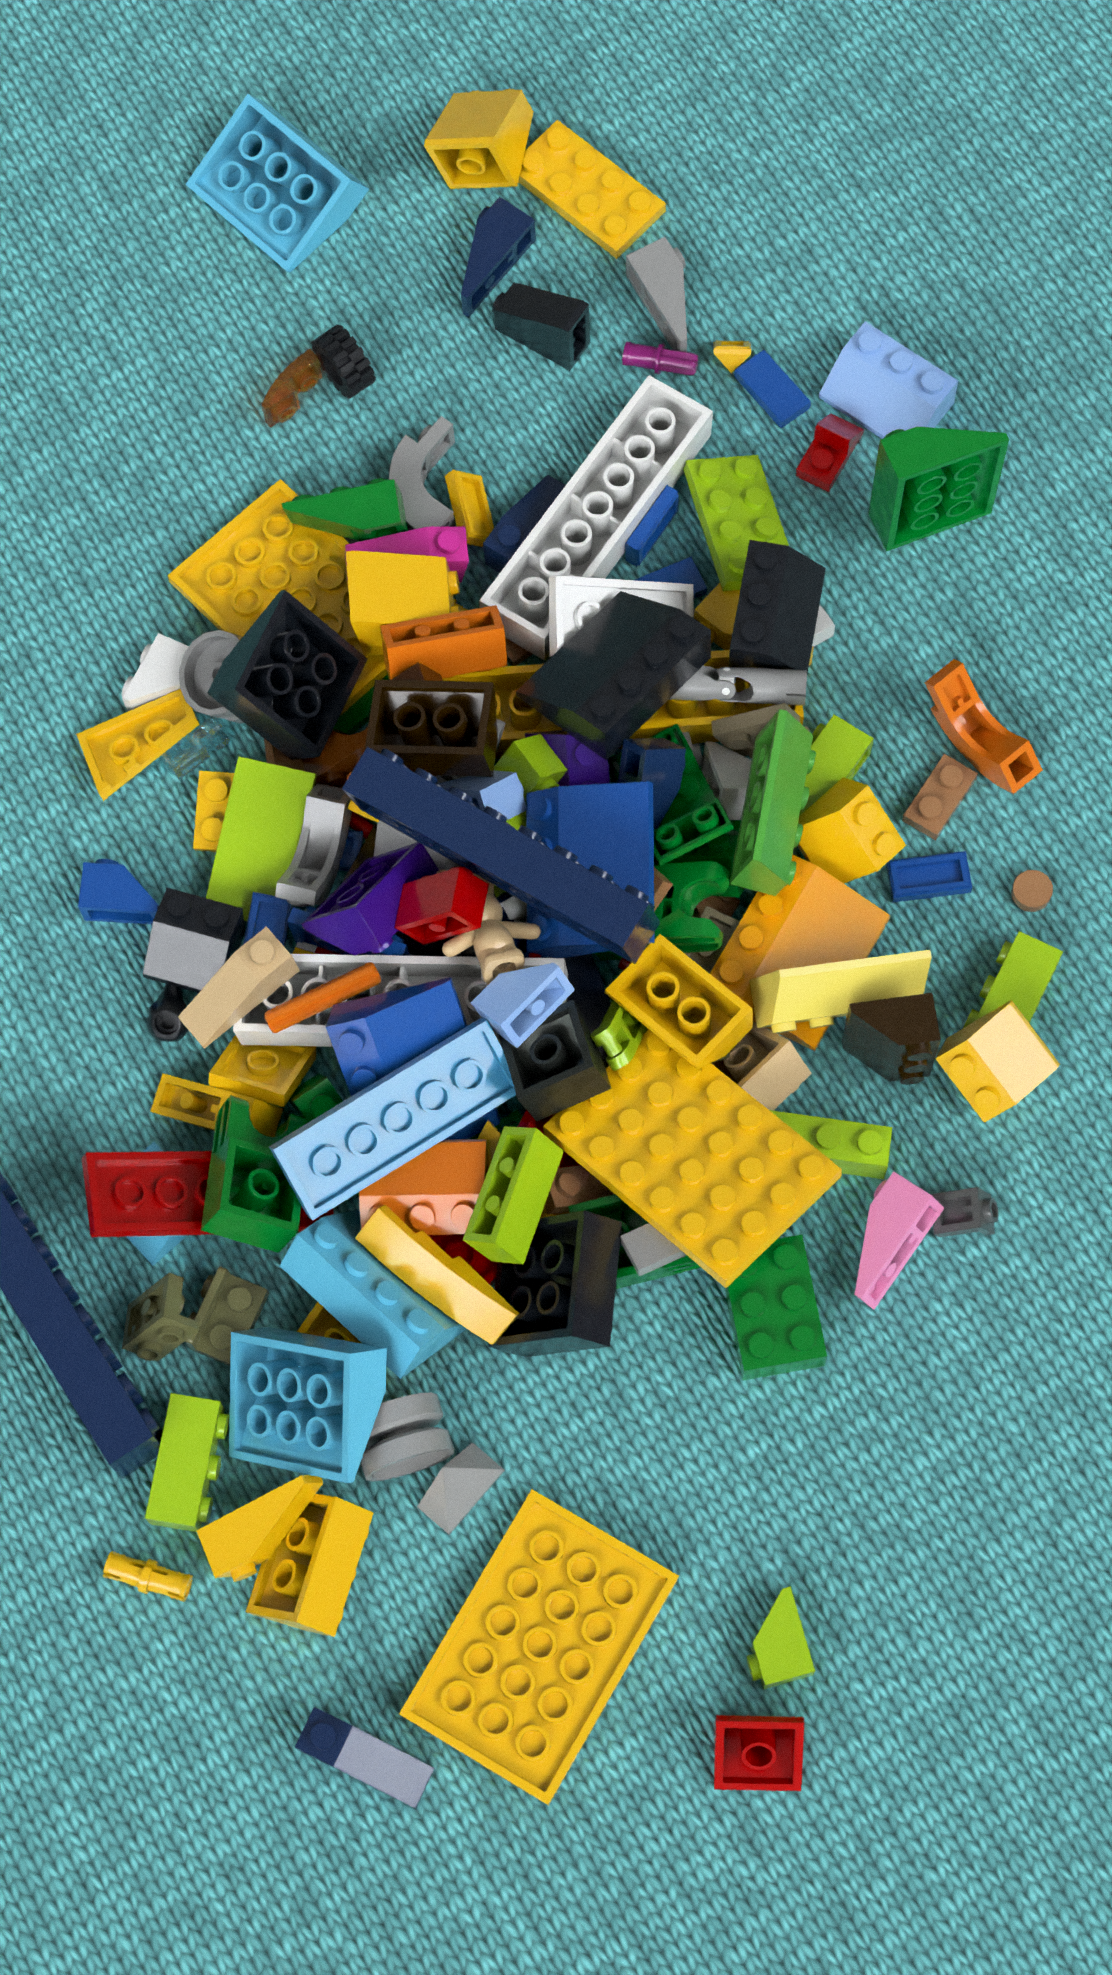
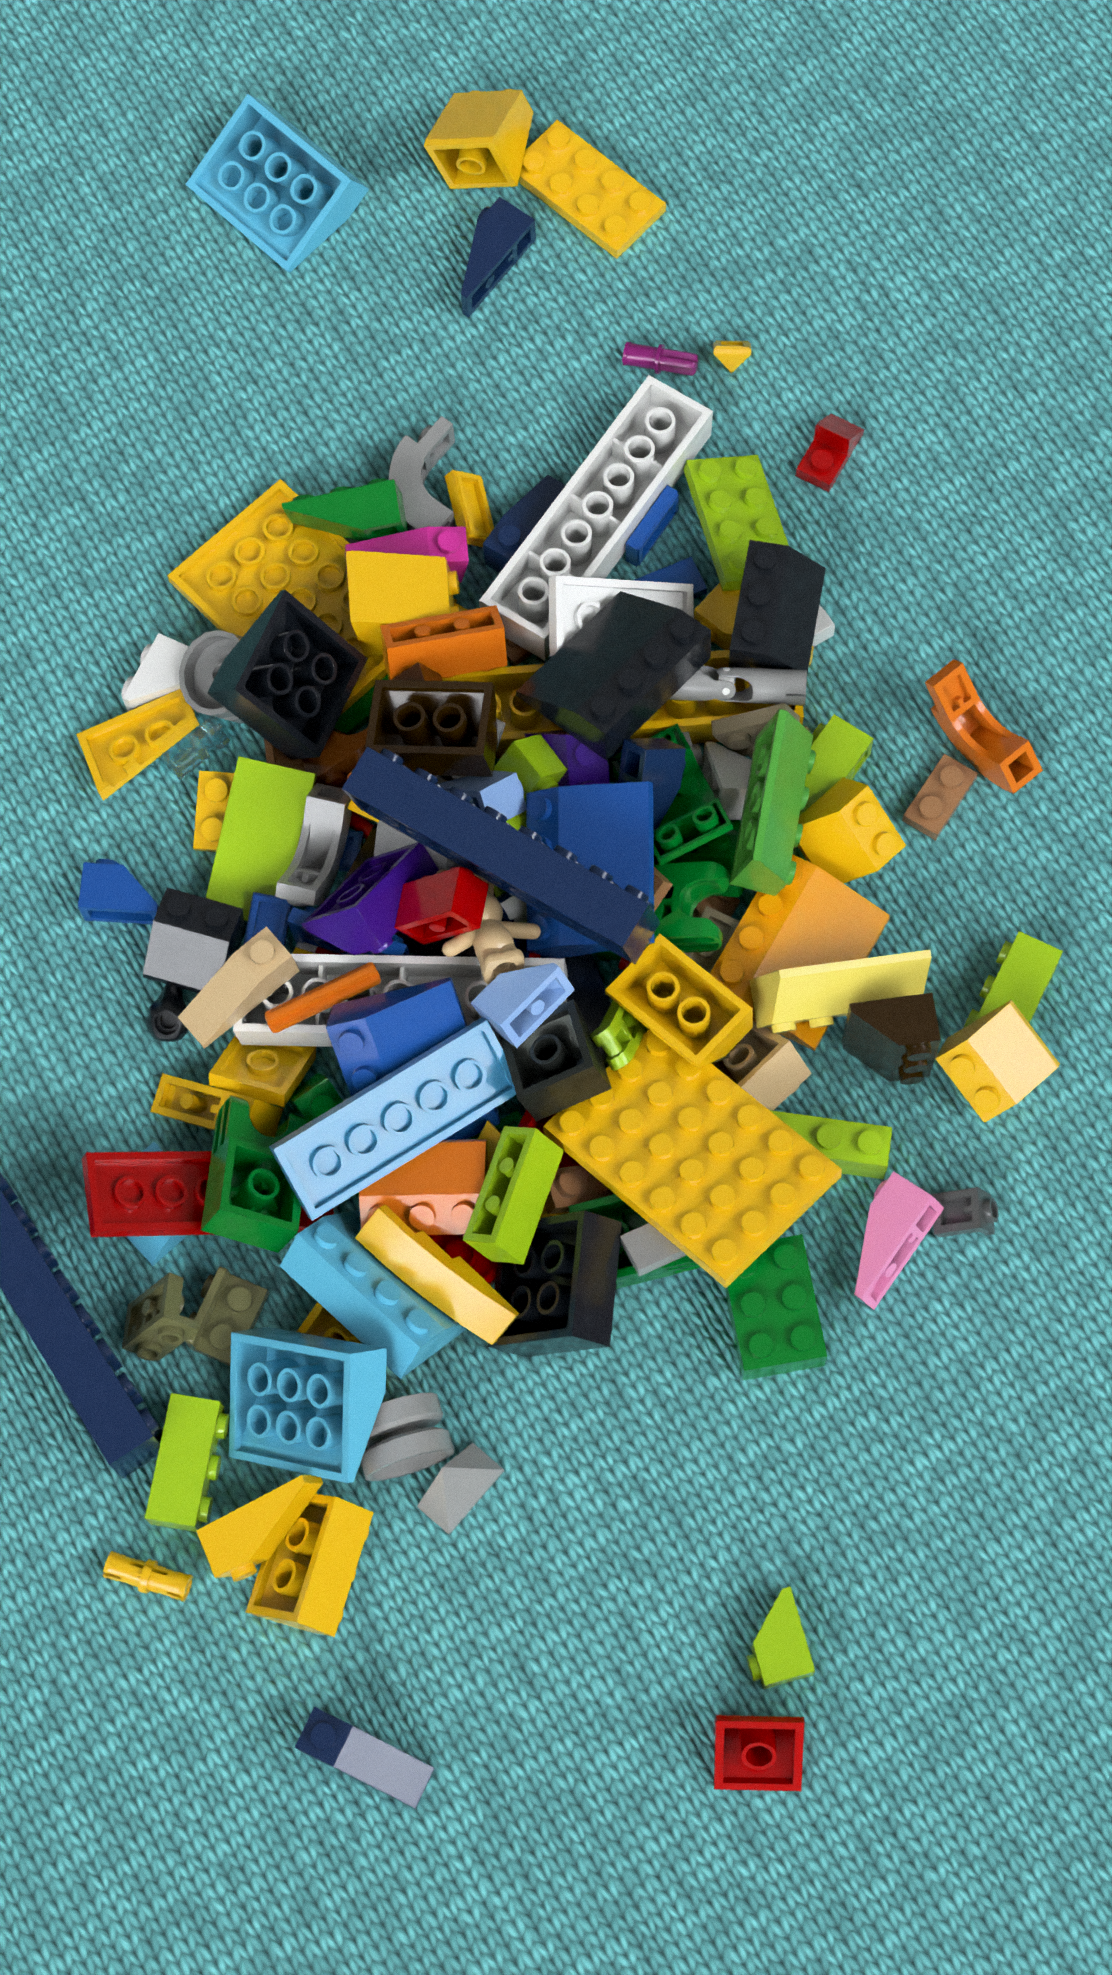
clear orange slope [261,348,322,428] -> none
black tyre [311,324,376,399] -> none
yellow plate [399,1489,679,1806] -> none
black slope [492,282,590,371] -> none
light grey slope [626,237,687,352] -> none
blue tile [734,350,811,429] -> none
light blue slope [818,321,958,439] -> none
green slope [868,426,1009,552] -> none
blue tile [886,851,972,903] -> none
medium nougat tile [1011,870,1053,912] -> none

